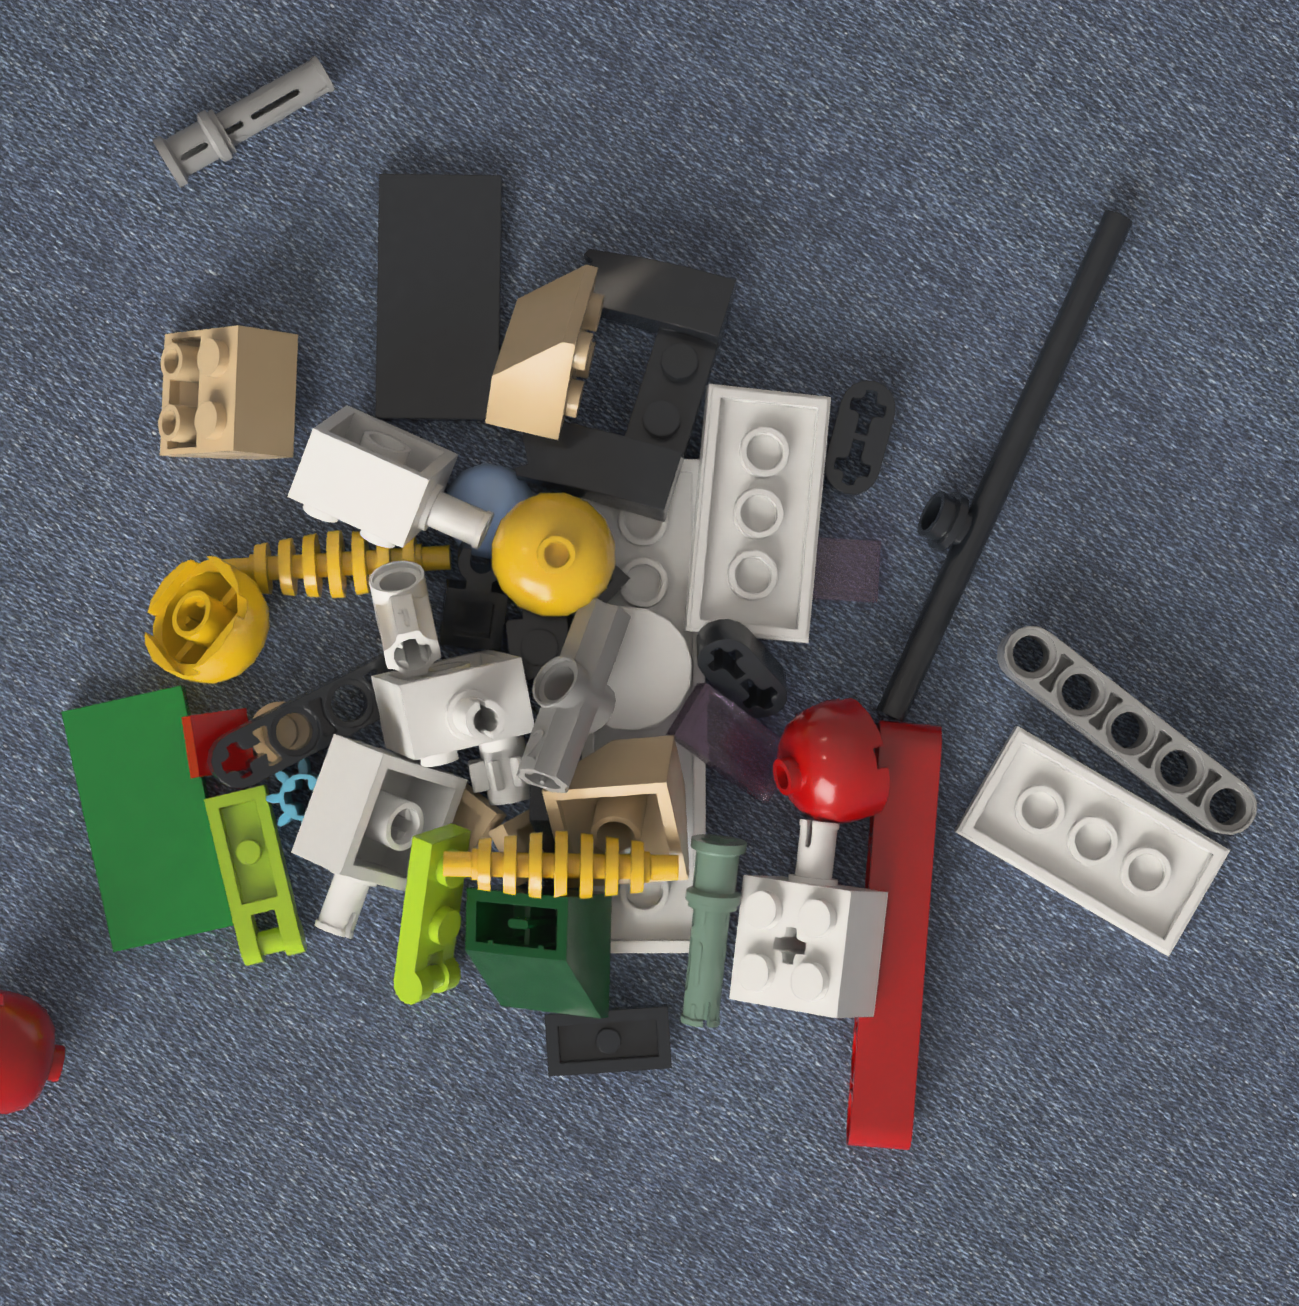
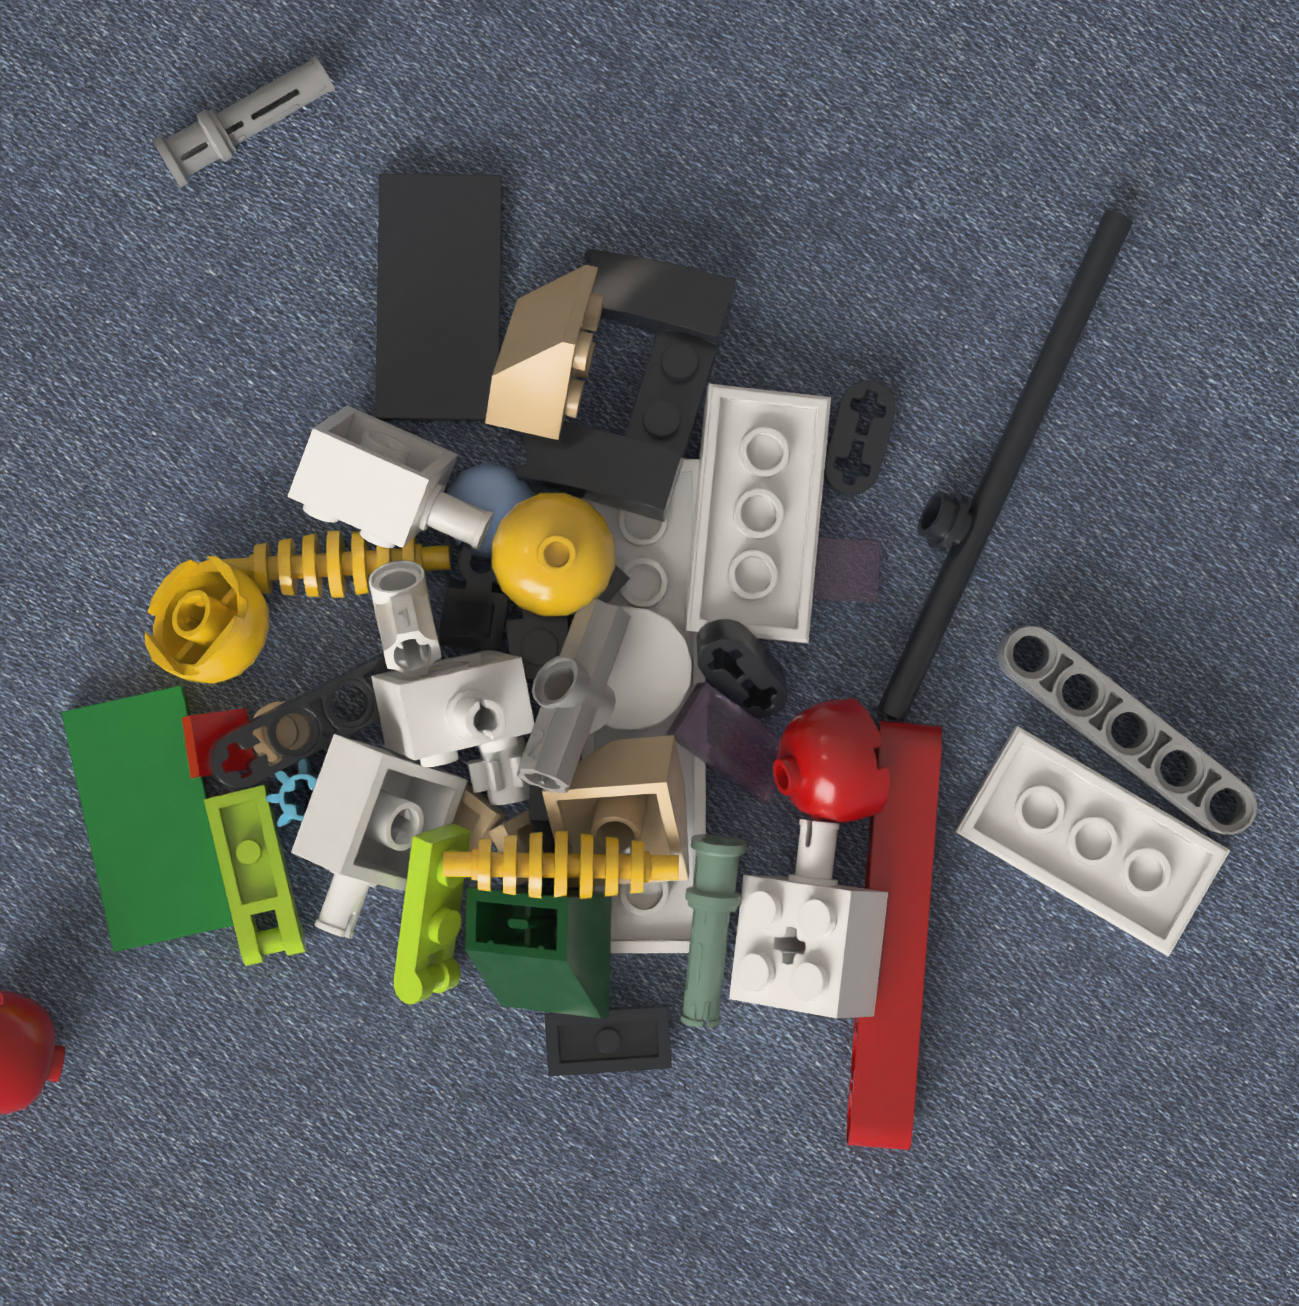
tan slope [158,325,298,460] -> none

